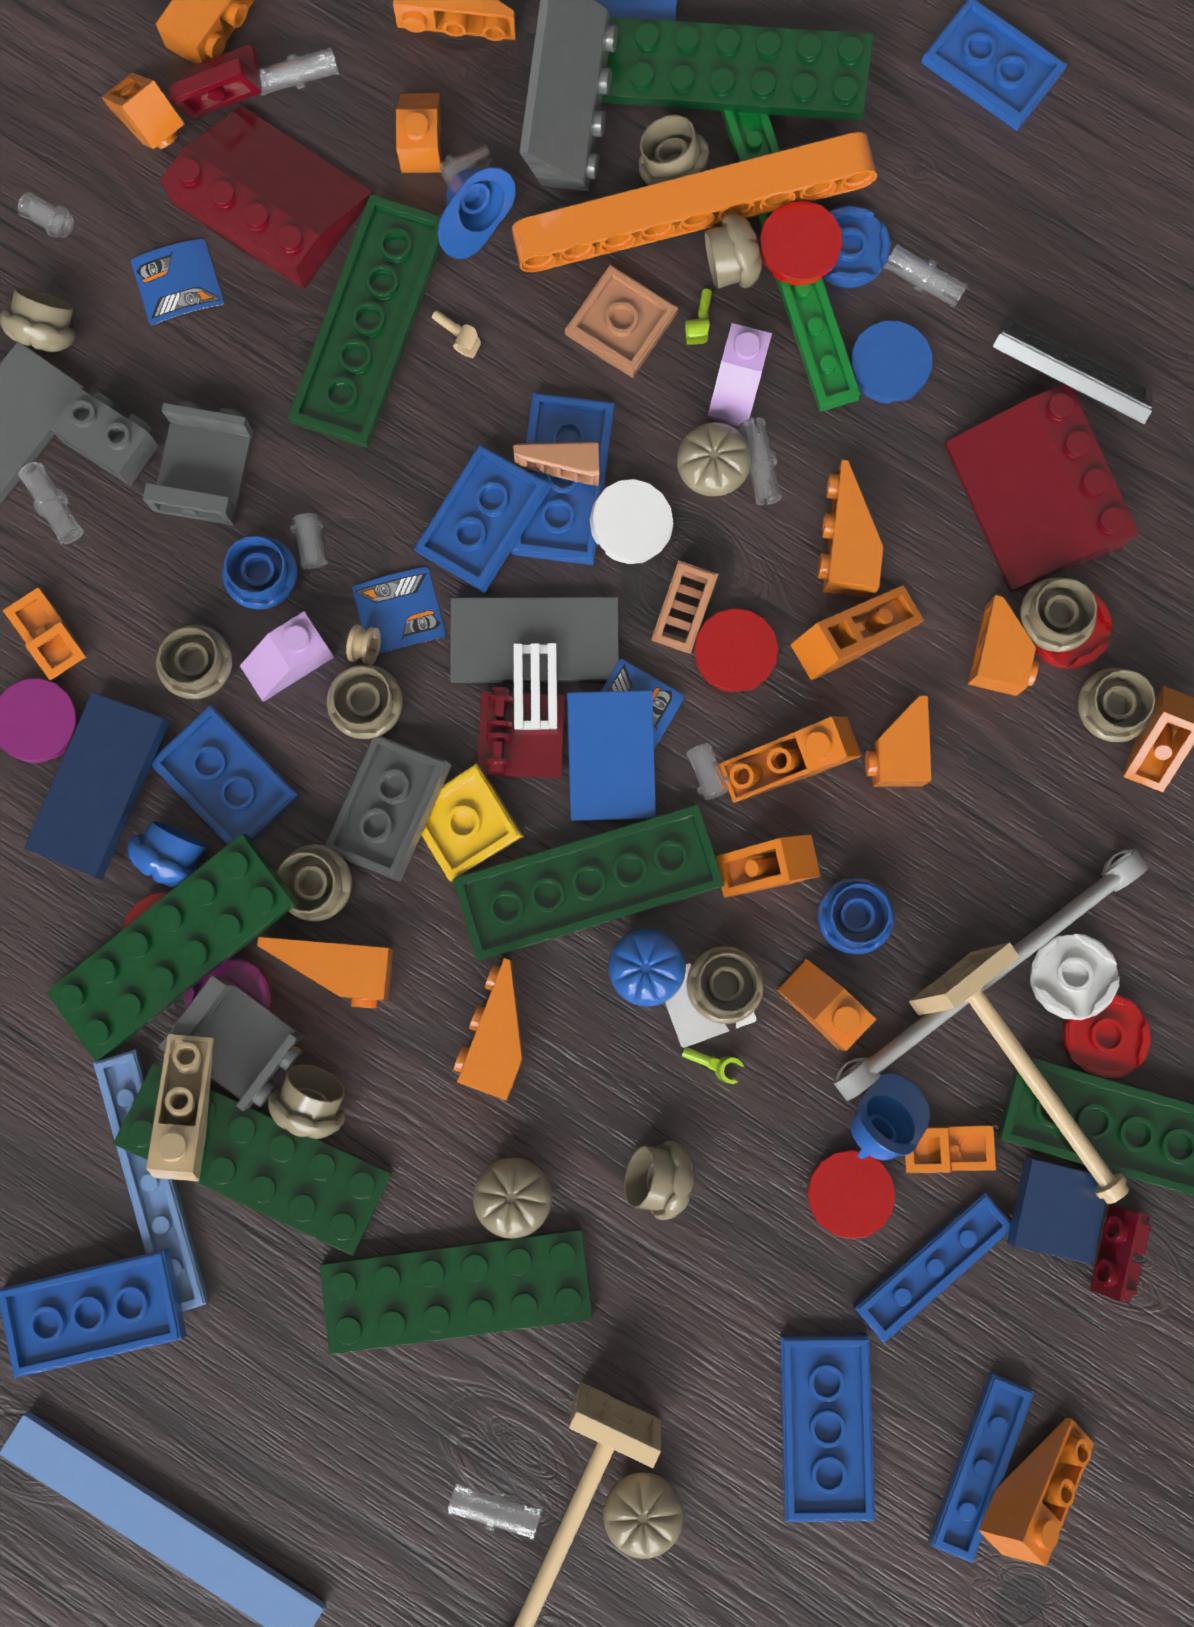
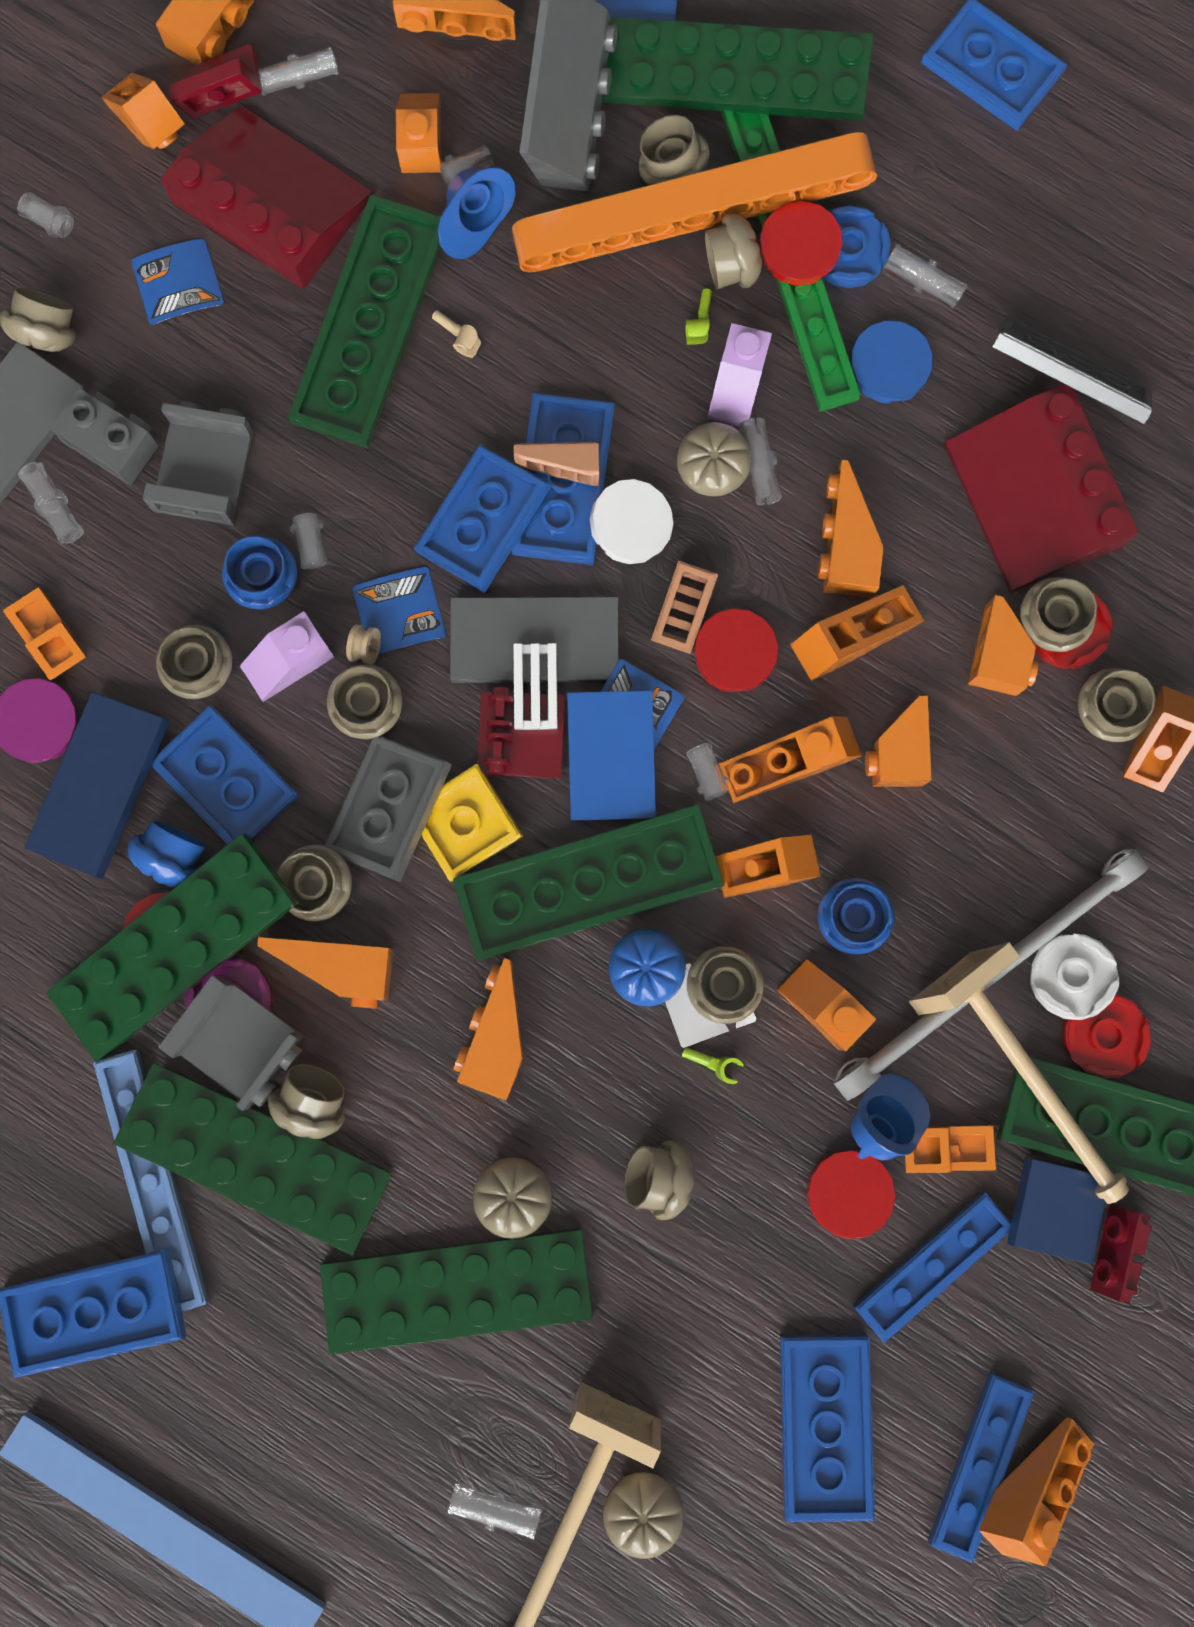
tan slope [146,1034,214,1181] -> none
nougat tile [565,265,678,378] -> none

